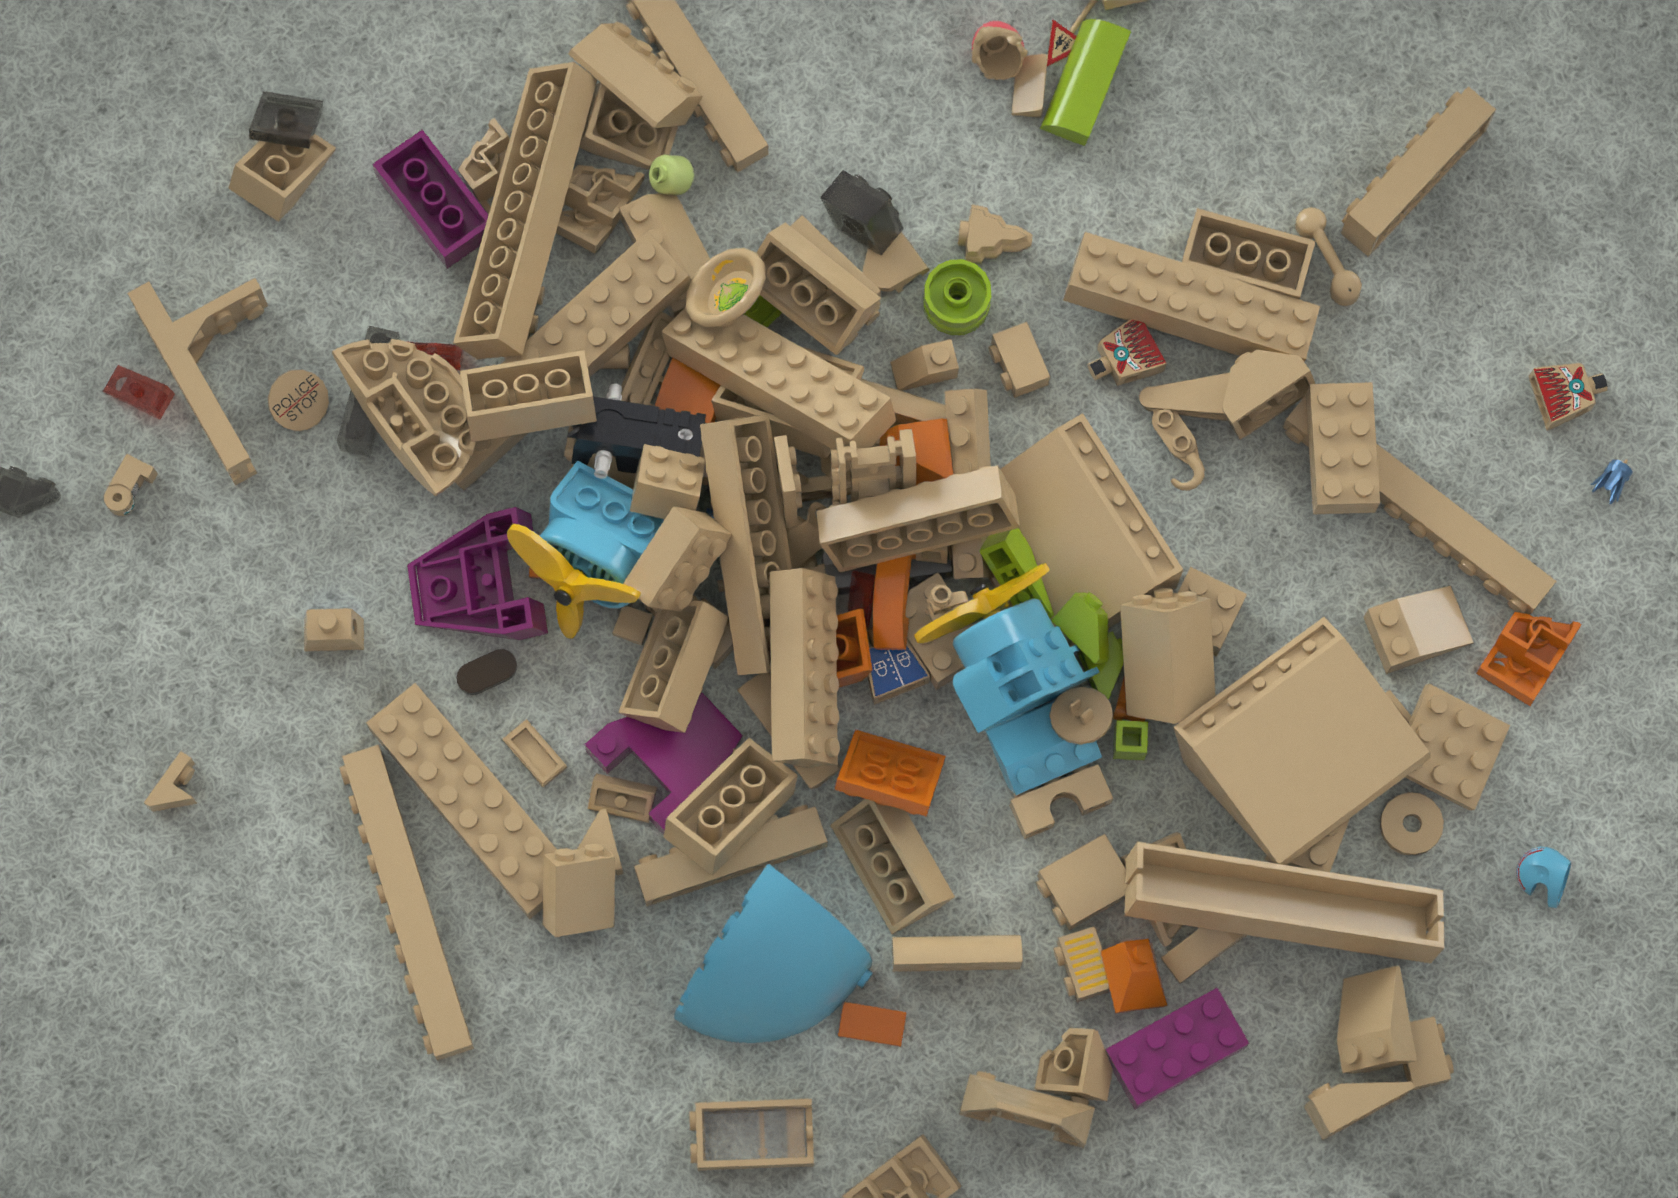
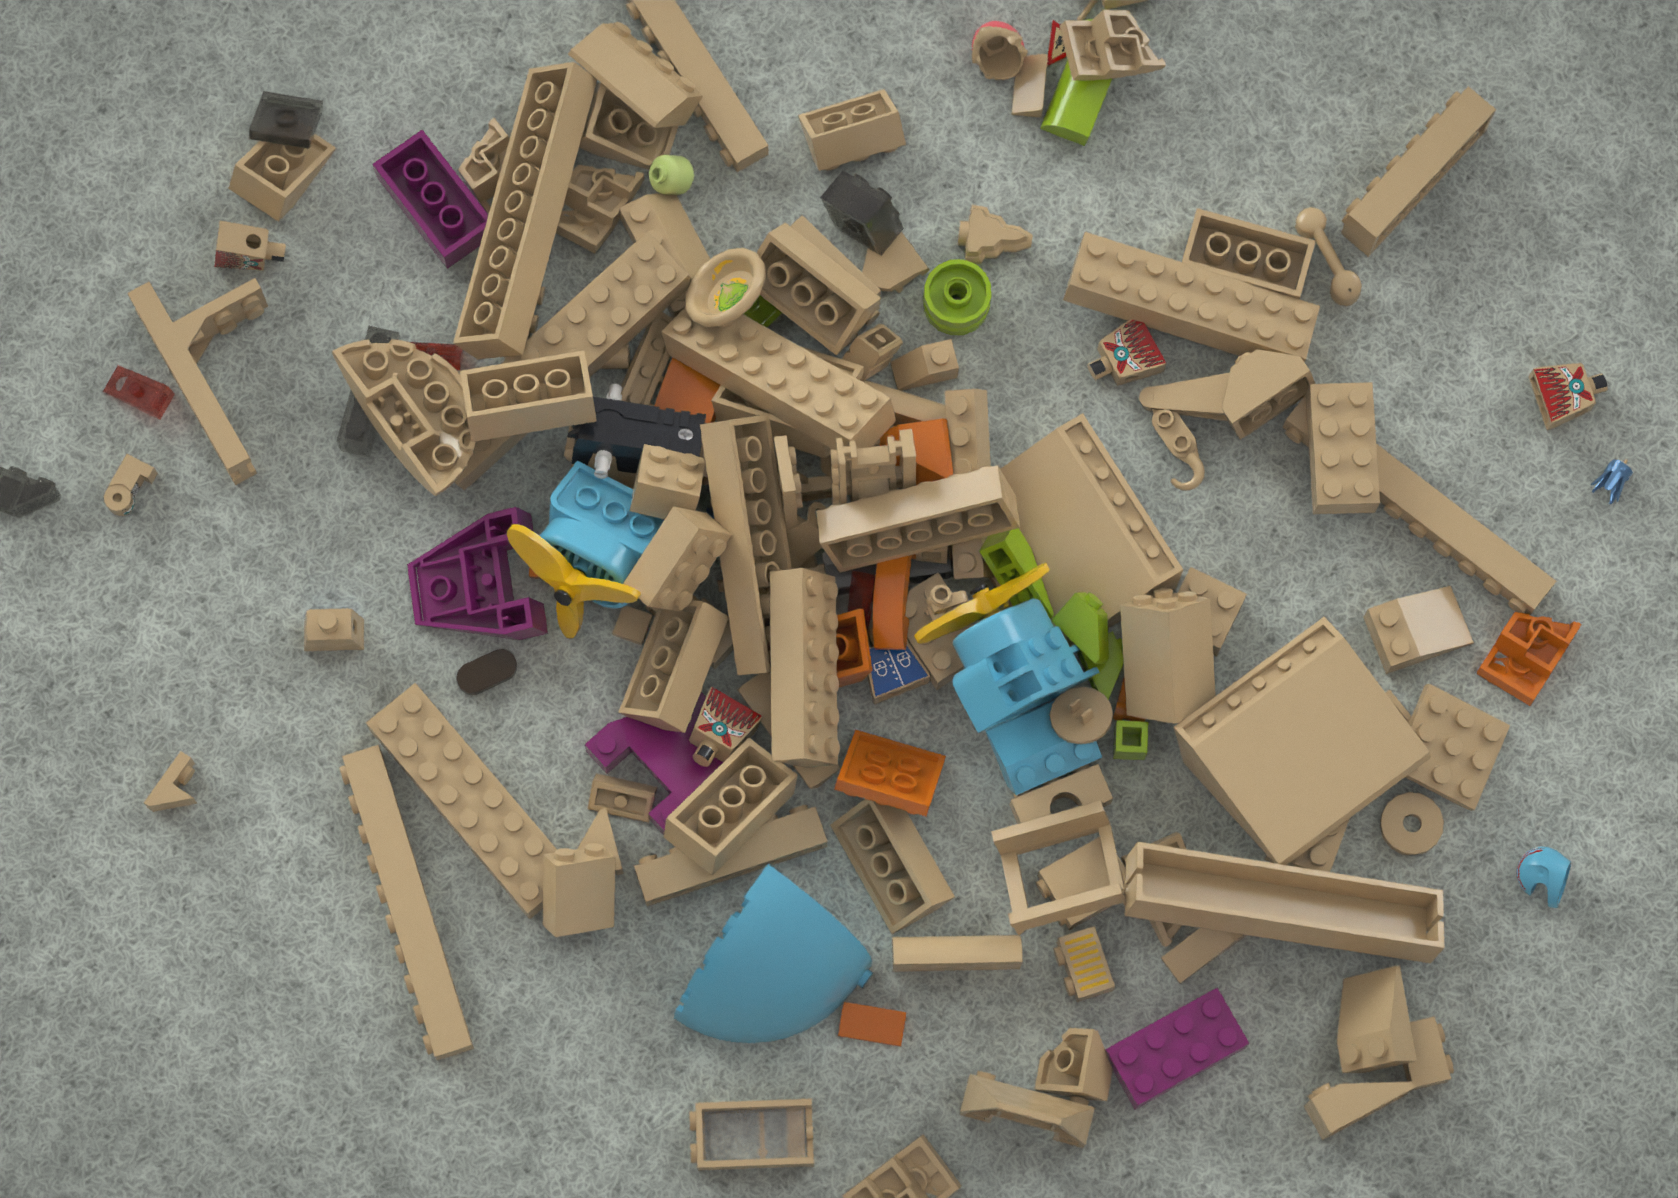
tan piece [268,369,329,431] -> none
tan tile [502,719,567,788] -> none
tan brick [988,322,1050,398] -> none
orange slope [1101,938,1168,1013] -> none
none -> tan torso [214,220,286,271]
none -> torso [689,686,763,767]
none -> tan slope [798,89,906,171]
none -> tan brick [842,324,903,381]
none -> tan piece [991,800,1125,936]
none -> tan slope [1060,10,1166,80]

